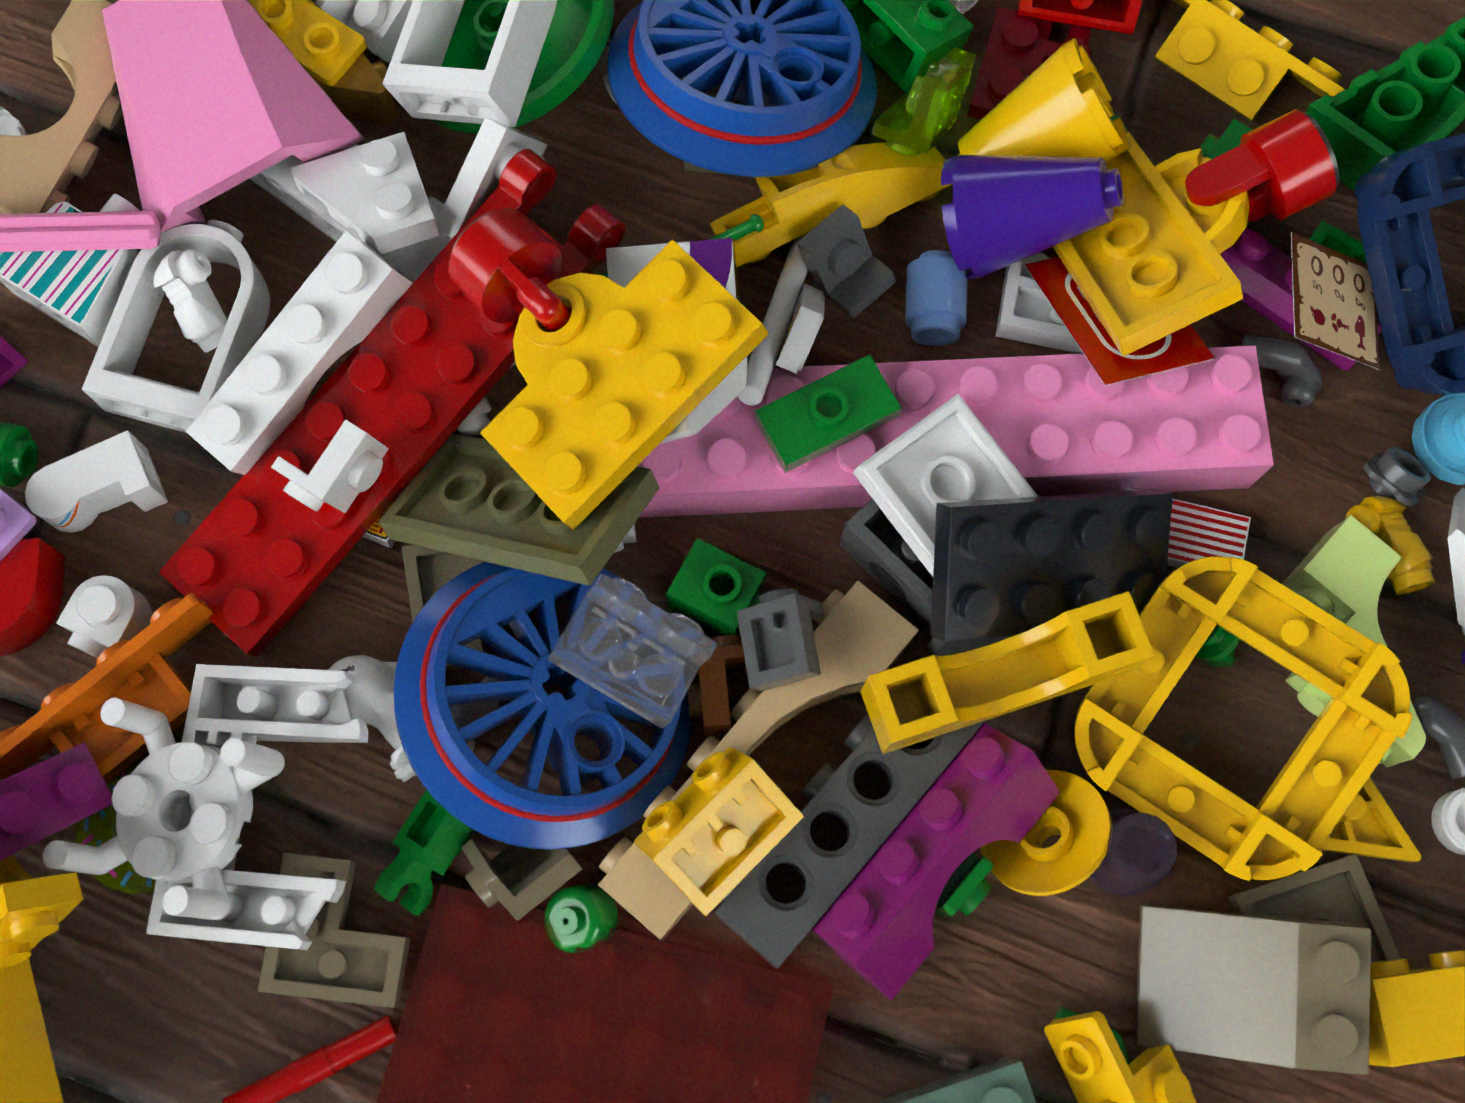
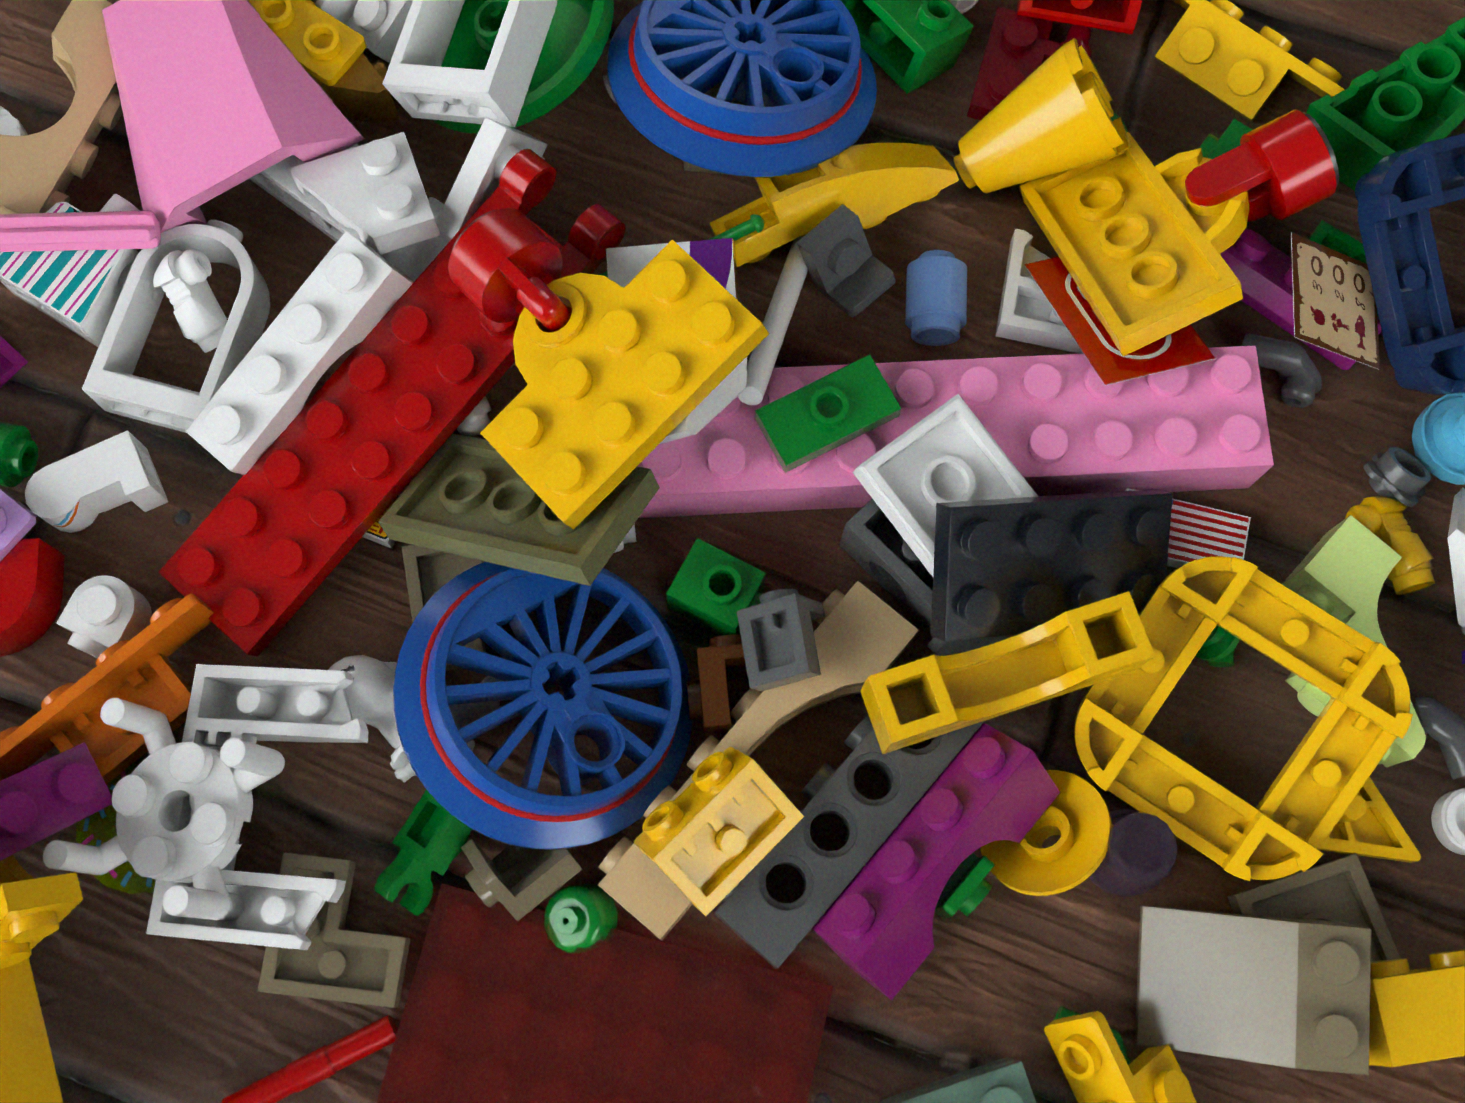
white bracket [271,420,389,513] -> none
clear bracket [547,574,717,729] -> none
white tile [776,283,825,374] -> none
clear neon green bracket [872,47,976,155] -> none
dark purple cone [941,155,1123,280] -> none

